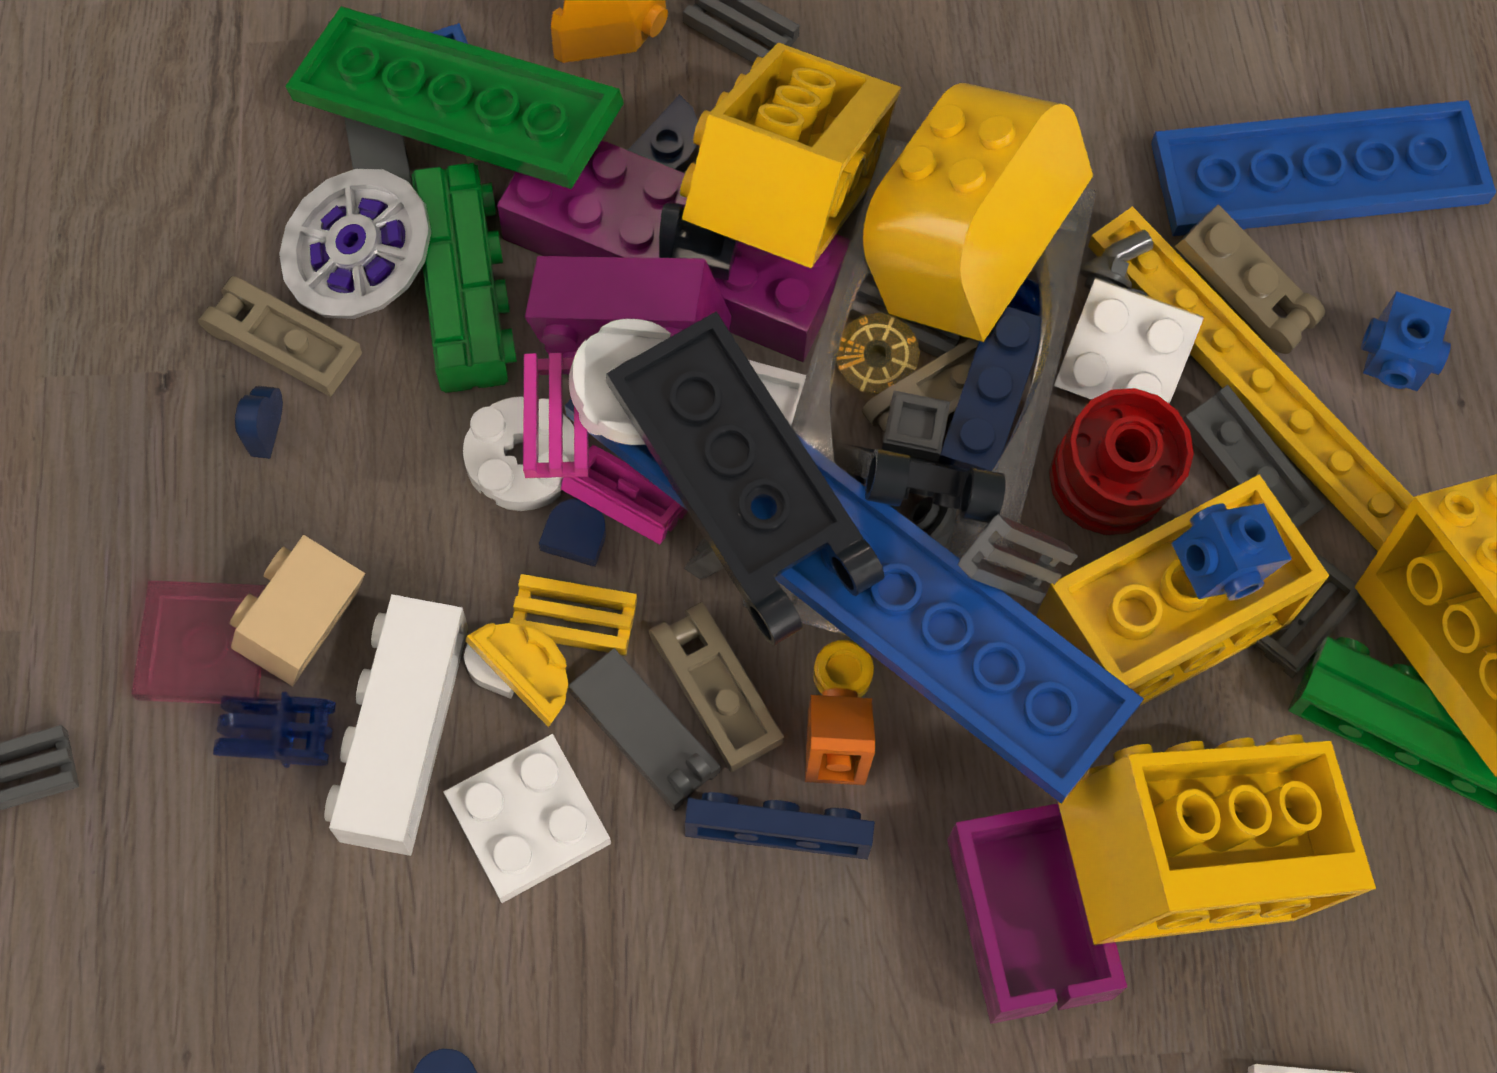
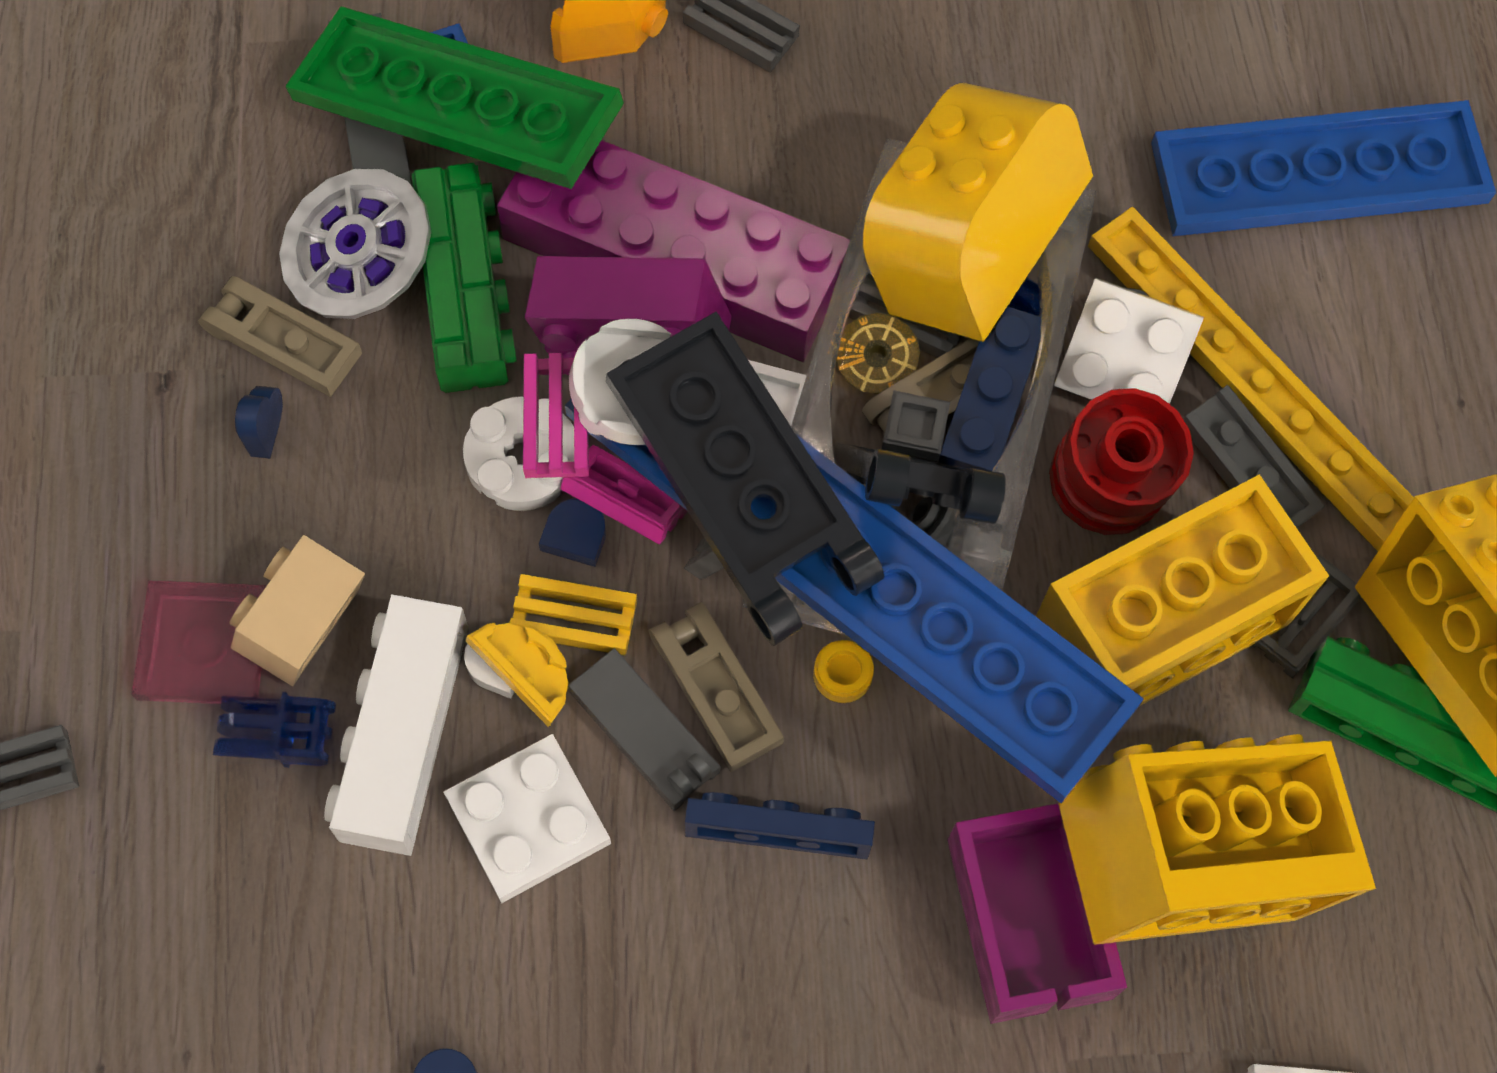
plate [628,94,699,173] -> none
black tile [659,202,739,280] -> none
yellow brick [680,42,901,268] -> none
orange slope [805,688,875,785] -> none
dark grey tile [957,514,1078,604] -> none
dark grey plate [1078,230,1153,290] -> none
blue brick [1171,503,1292,601] -> none
dark tan plate [1175,204,1325,354] -> none
blue brick [1361,291,1451,391] -> none

